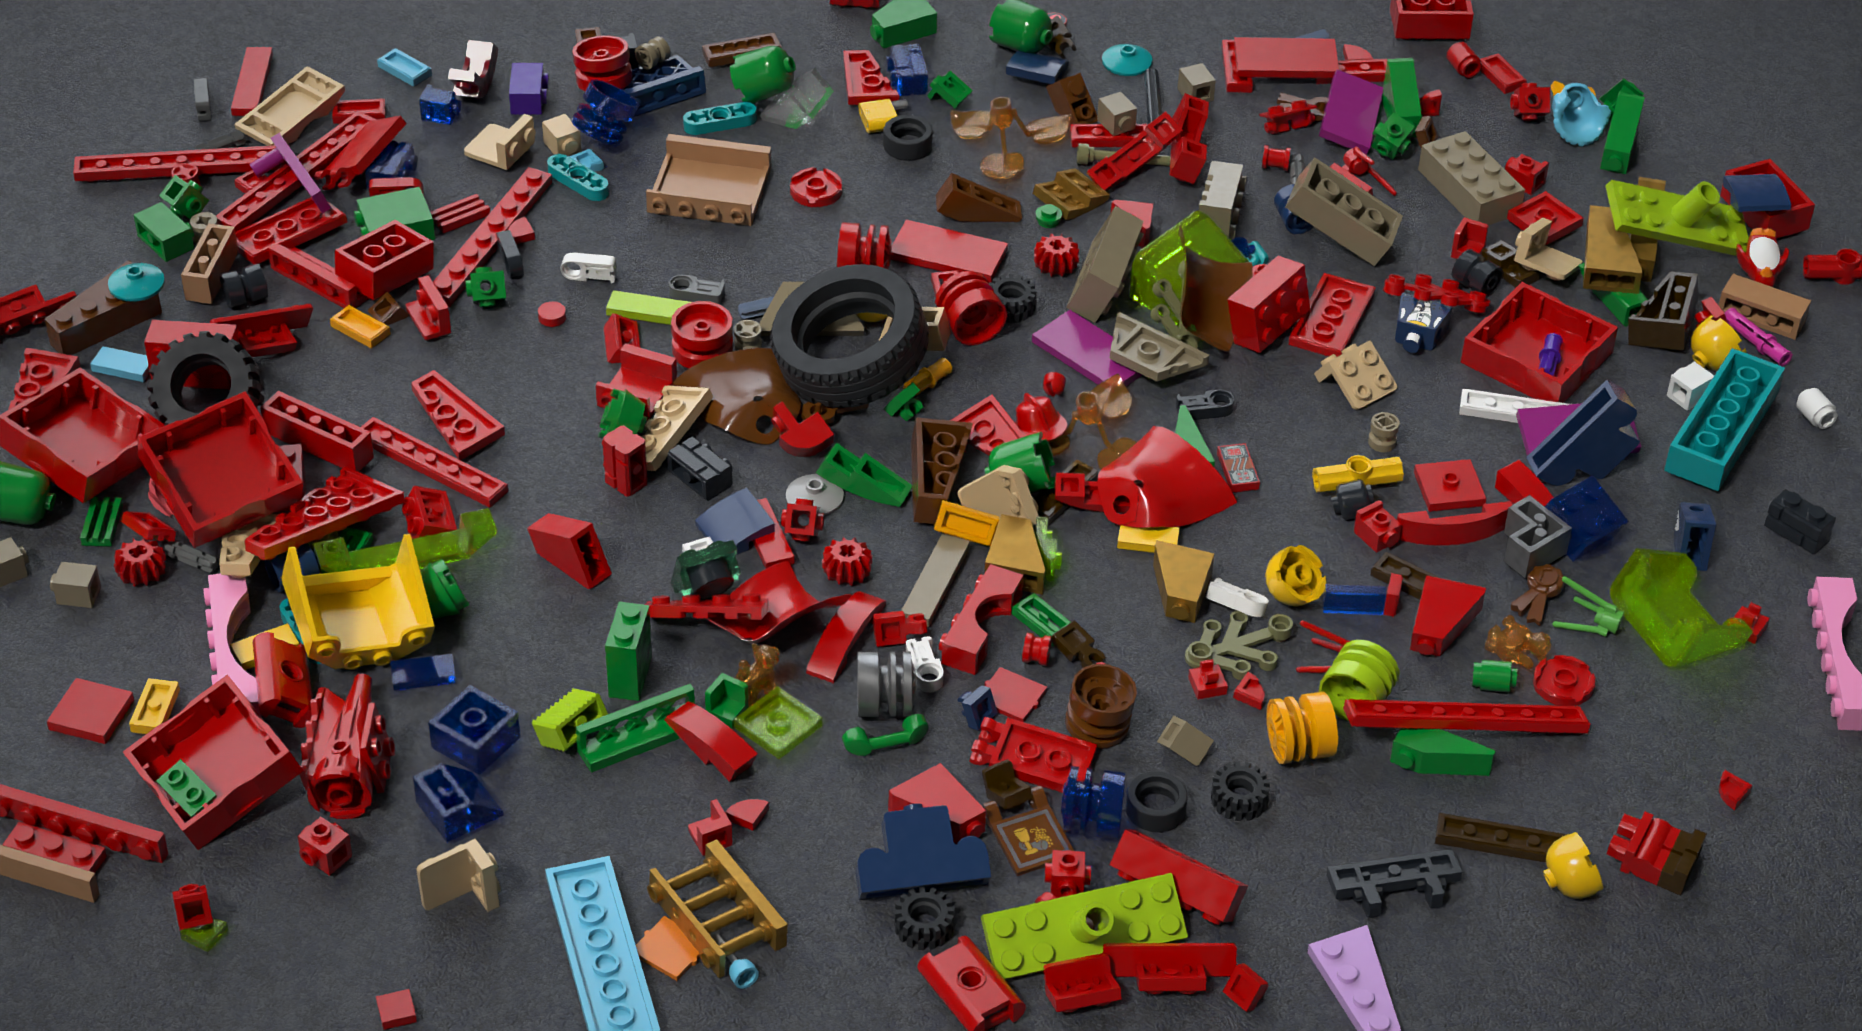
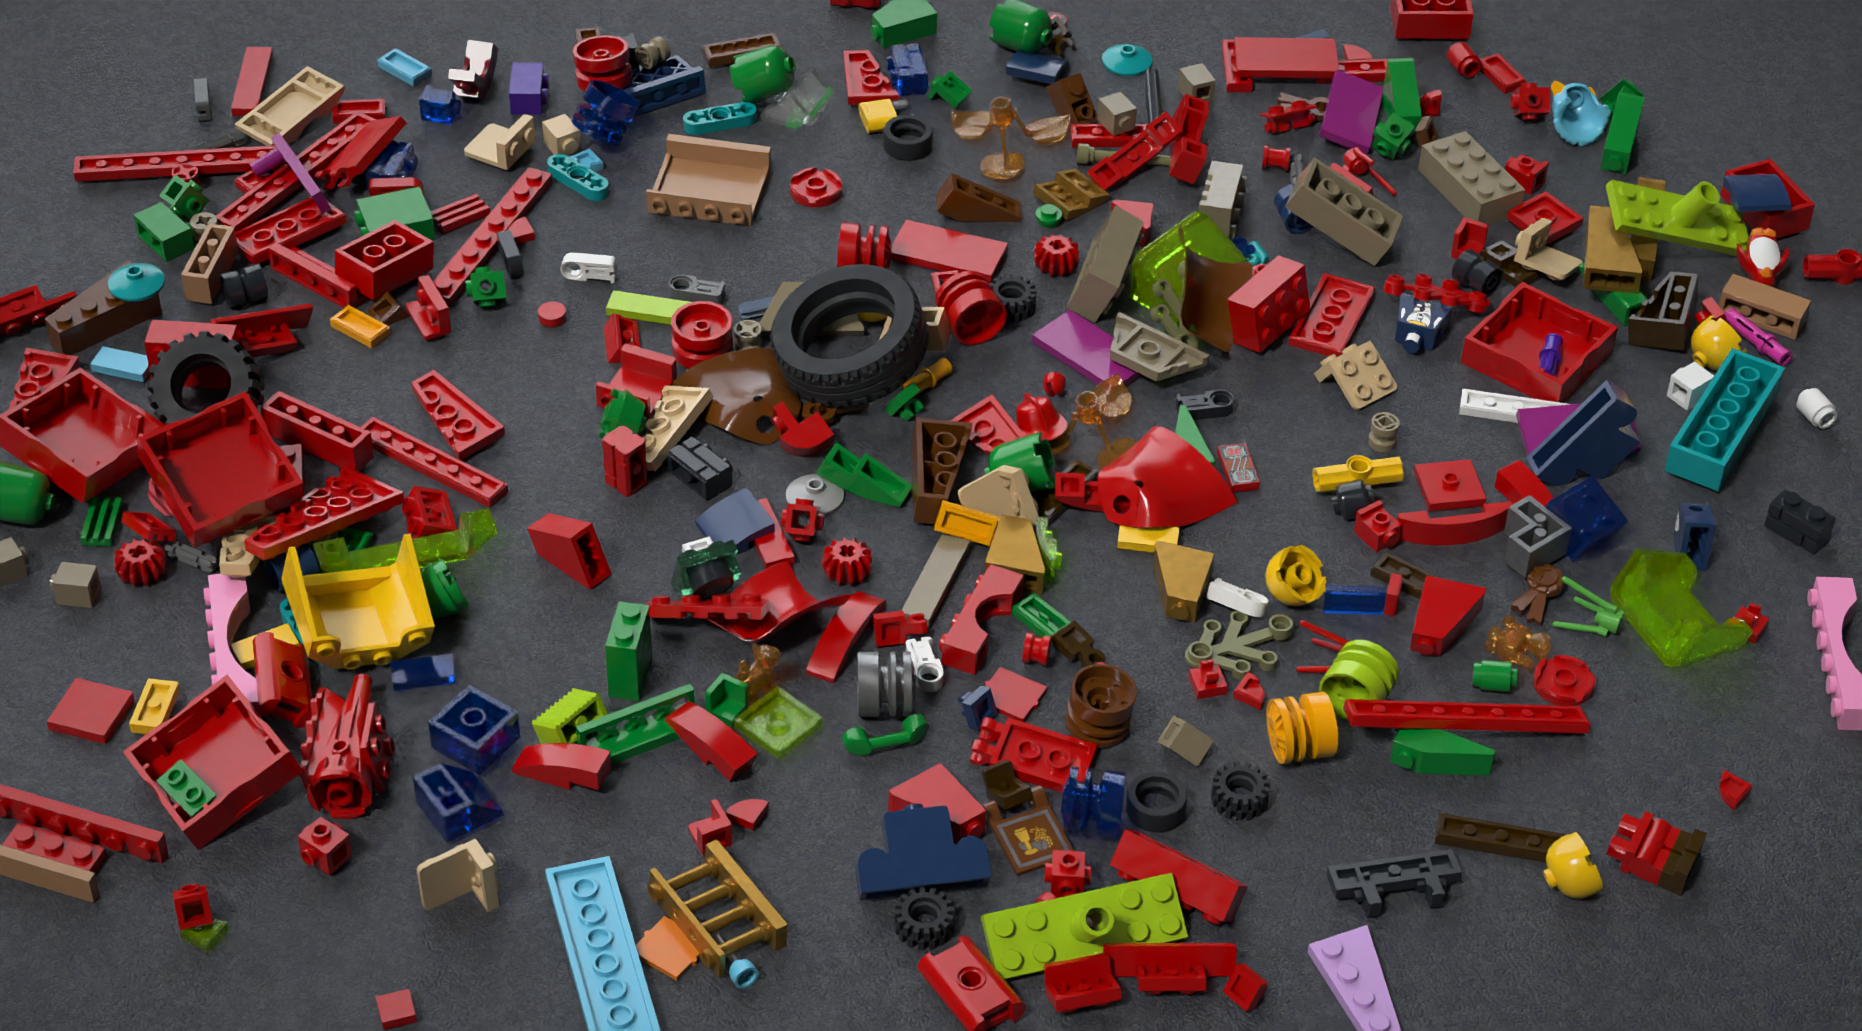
none -> red slope [512,743,611,790]

